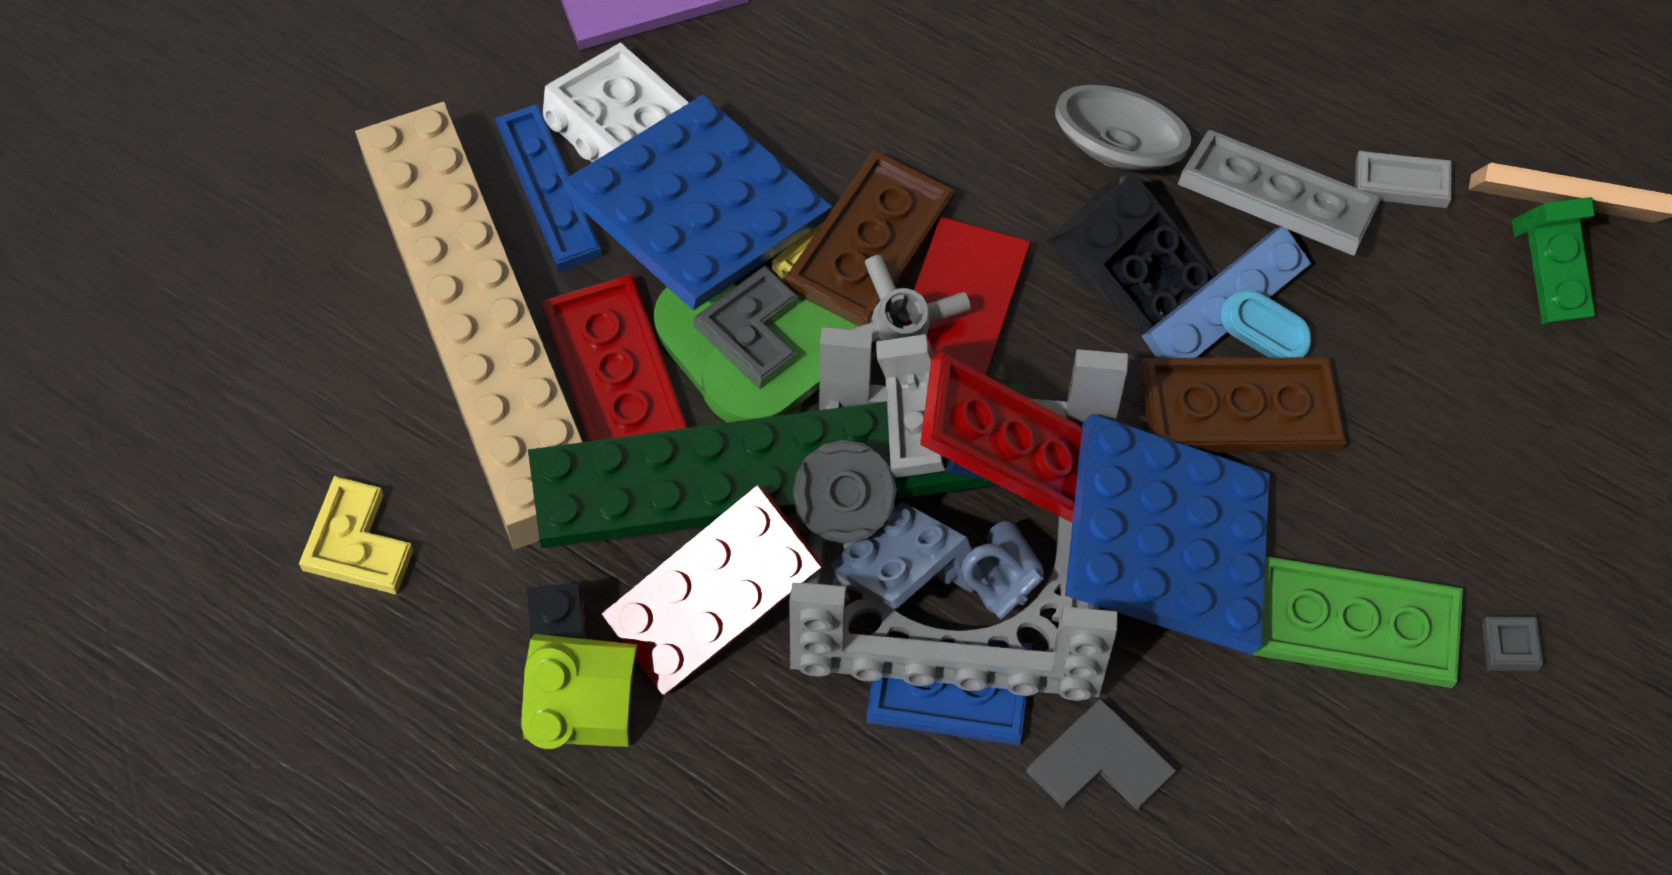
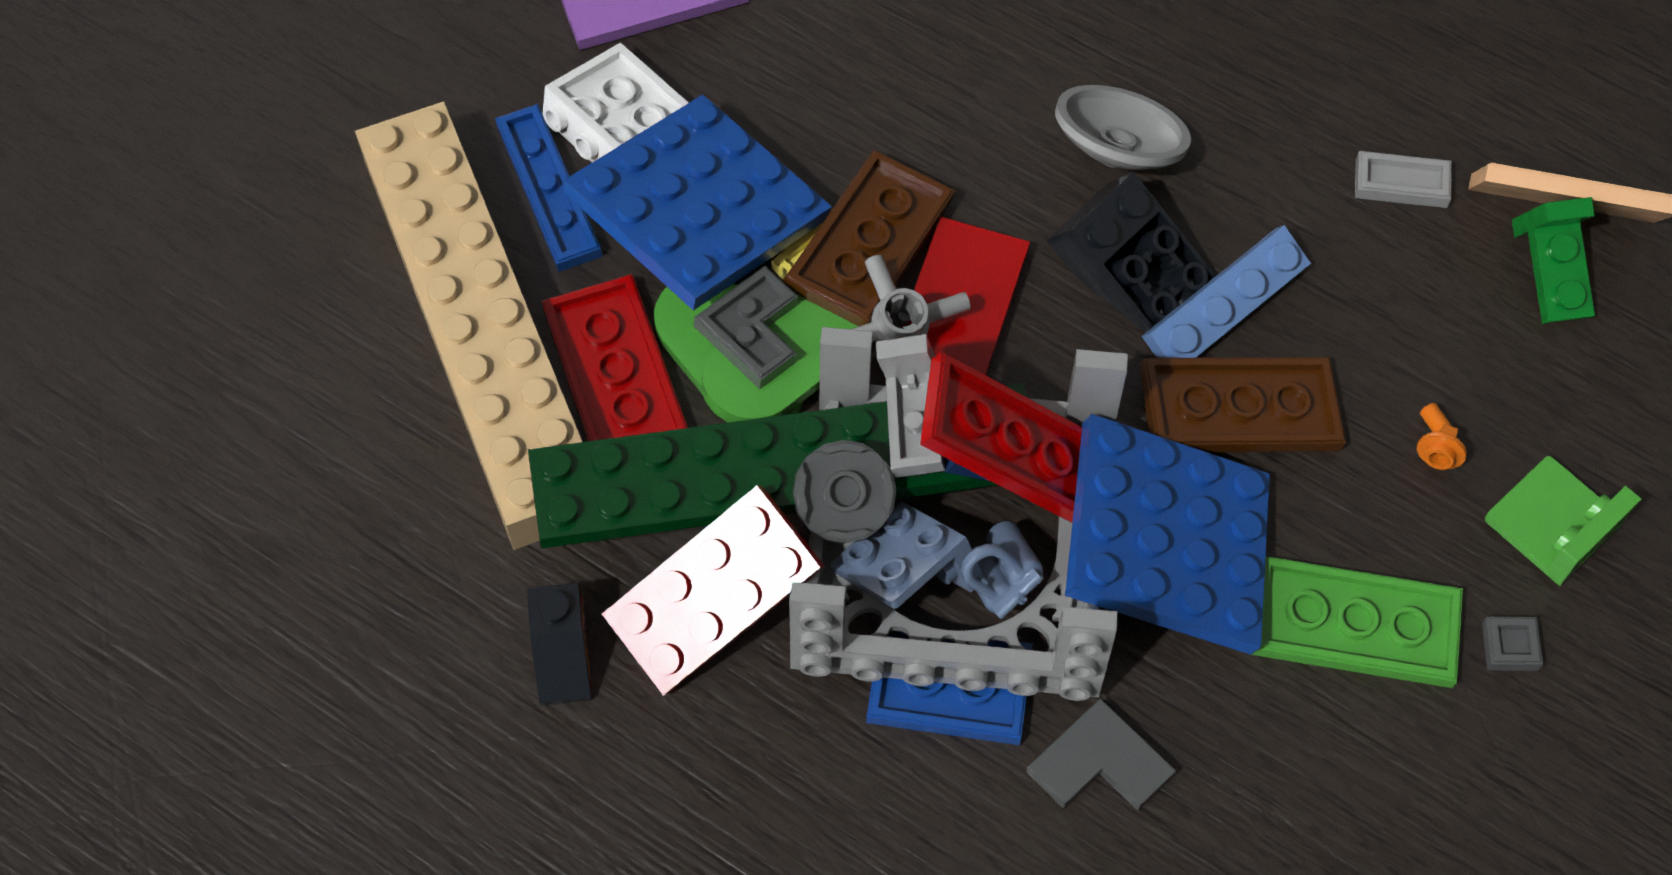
light yellow tile [299,476,414,595] -> none
lime slope [521,634,637,749] -> none
light grey tile [1178,130,1380,256] -> none
medium azure tile [1221,289,1311,358] -> none
none -> orange plate [1417,403,1467,470]
none -> bright green bracket [1484,456,1641,586]

